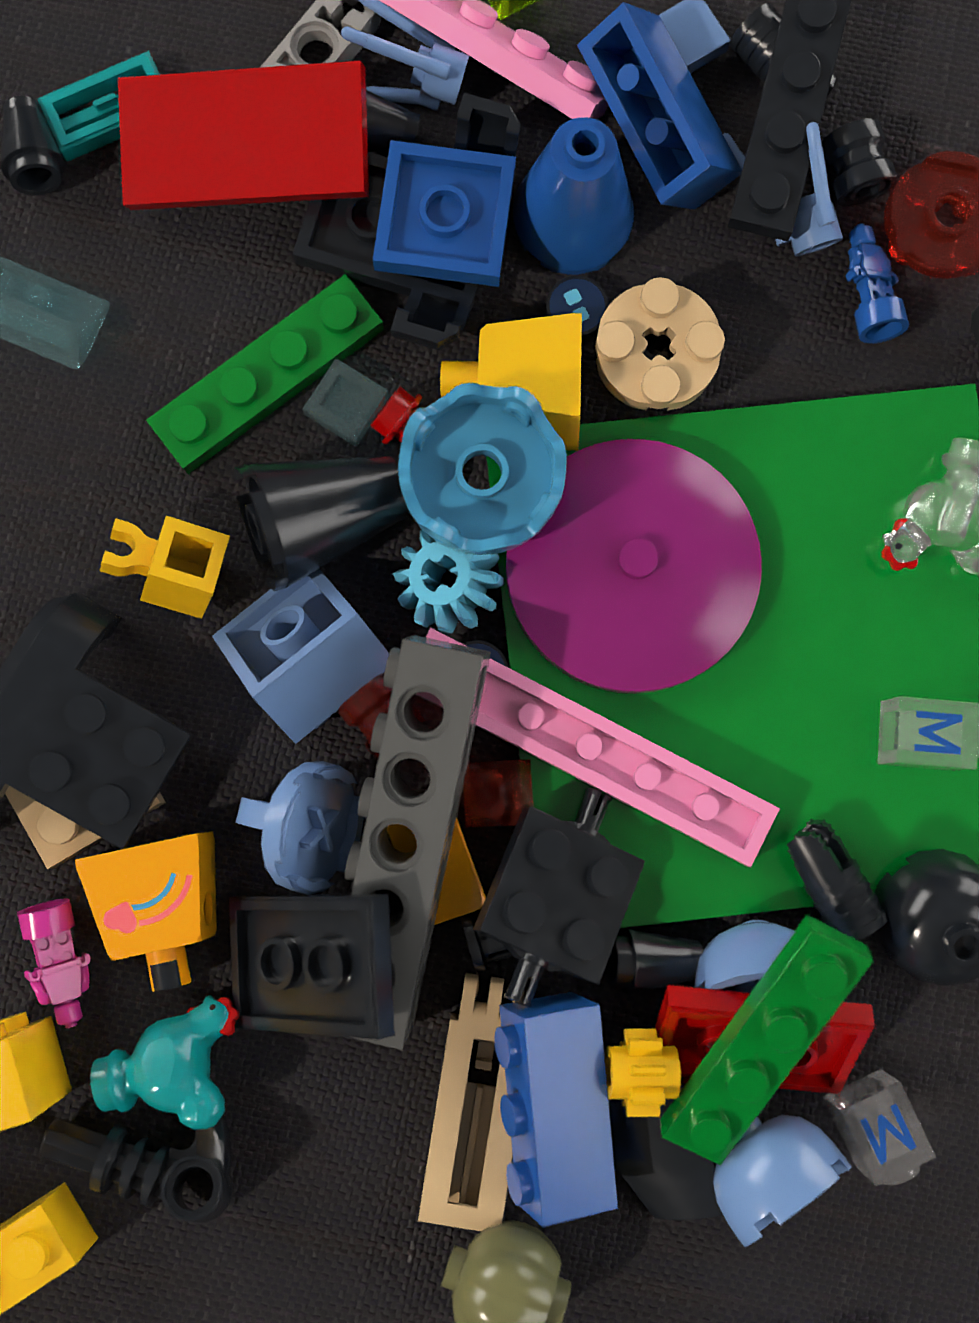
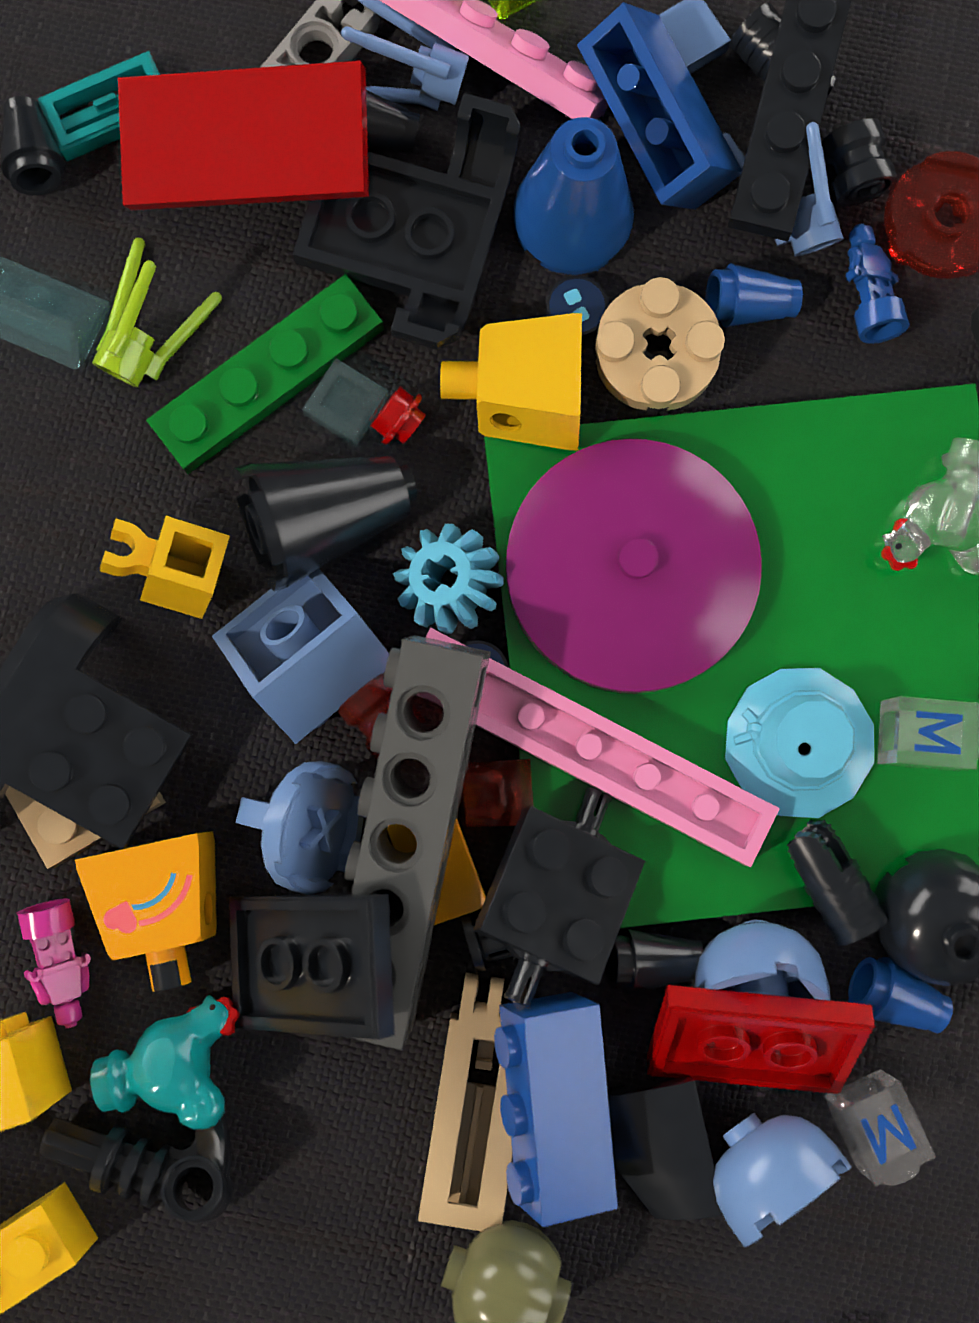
blue plate [373,140,516,287] -> none
dark azure plate [398,383,567,555] -> none
yellow gear [604,1029,681,1117] -> none
green plate [660,915,873,1165] -> none
none -> lime plant [92,237,222,387]
none -> blue cone [705,264,803,327]
none -> medium azure hat [725,668,874,818]
none -> blue cone [848,957,953,1033]

